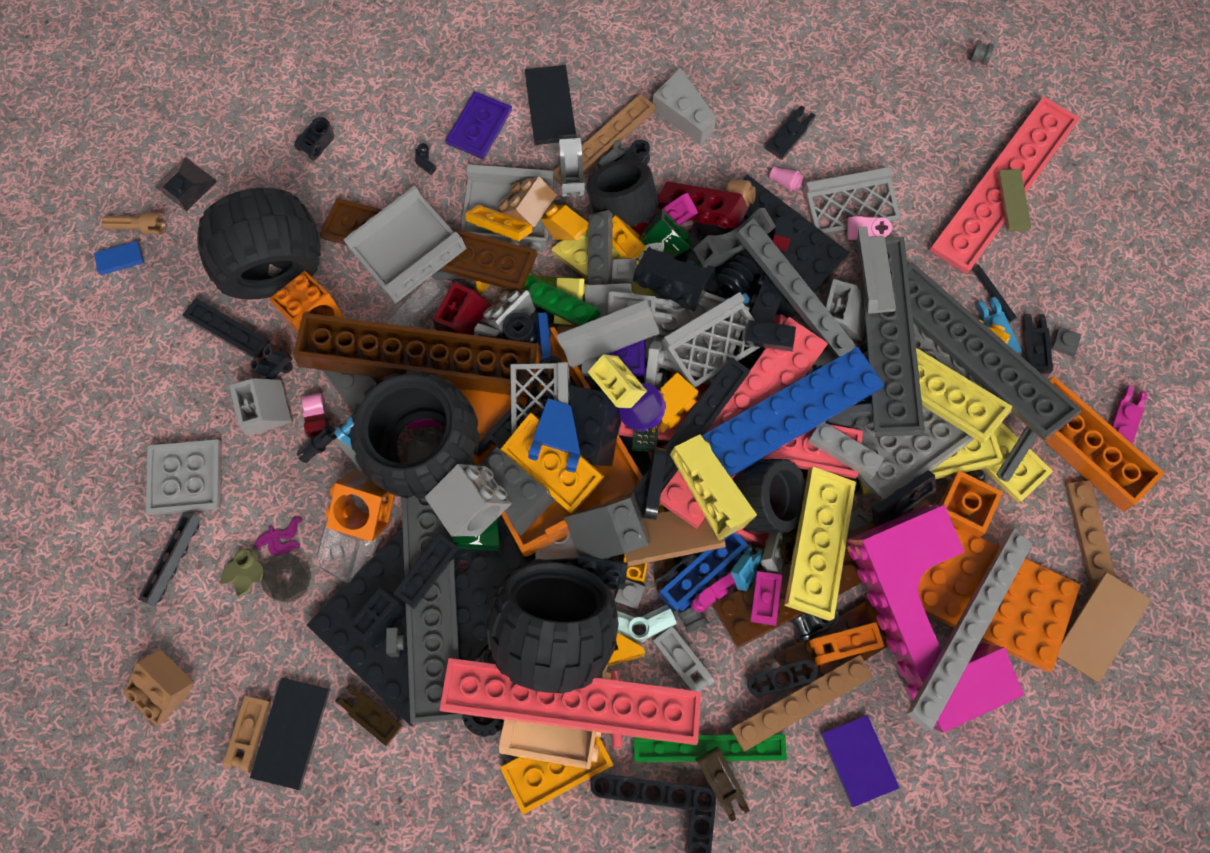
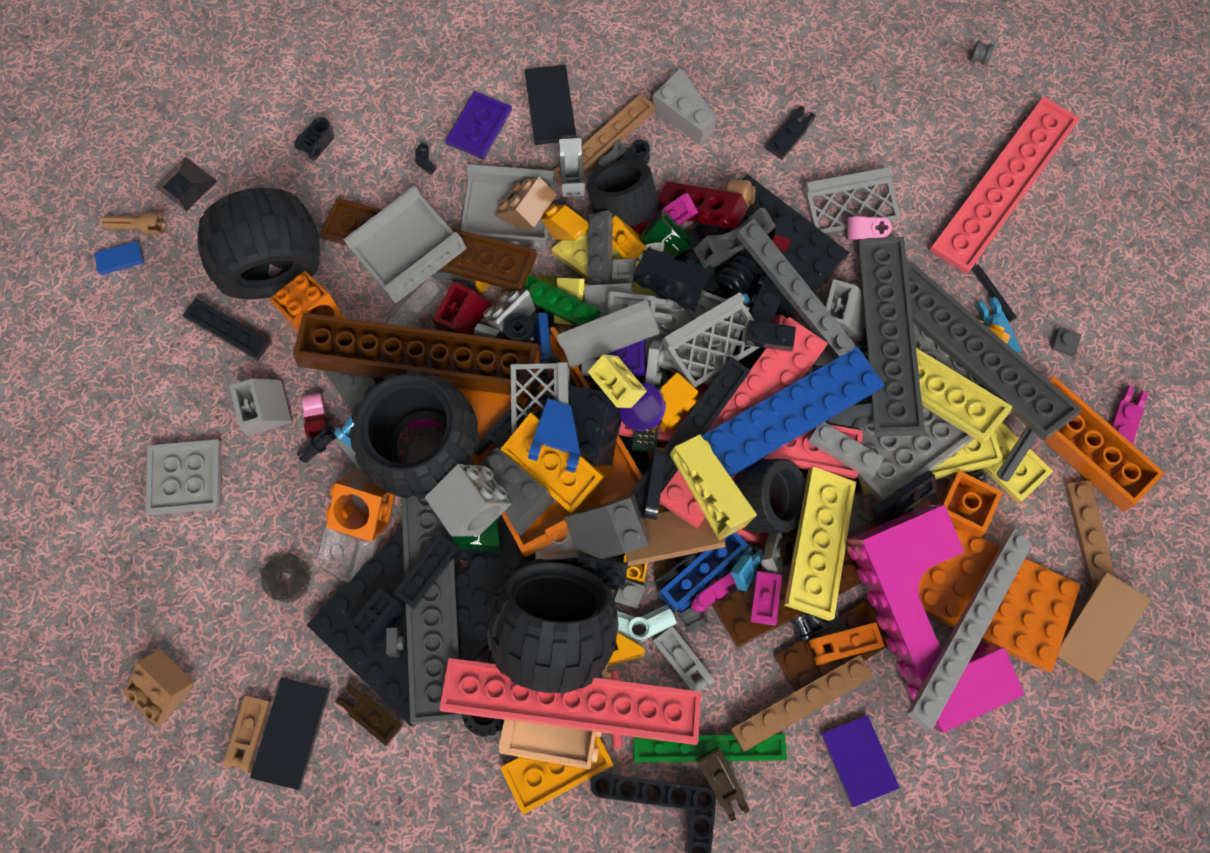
black plate [138,512,201,607] -> none
olive plate [220,549,263,596] -> none
black hips [250,340,293,380] -> none
magenta piece [256,518,302,557] -> none
light orange plate [465,205,532,241] -> none
black beam [747,660,819,696] -> none
bright pink cone [769,166,803,192] -> none
light grey panel [857,226,896,314] -> none
olive tile [997,169,1031,232] -> none
black hinge [1023,314,1053,374] -> none

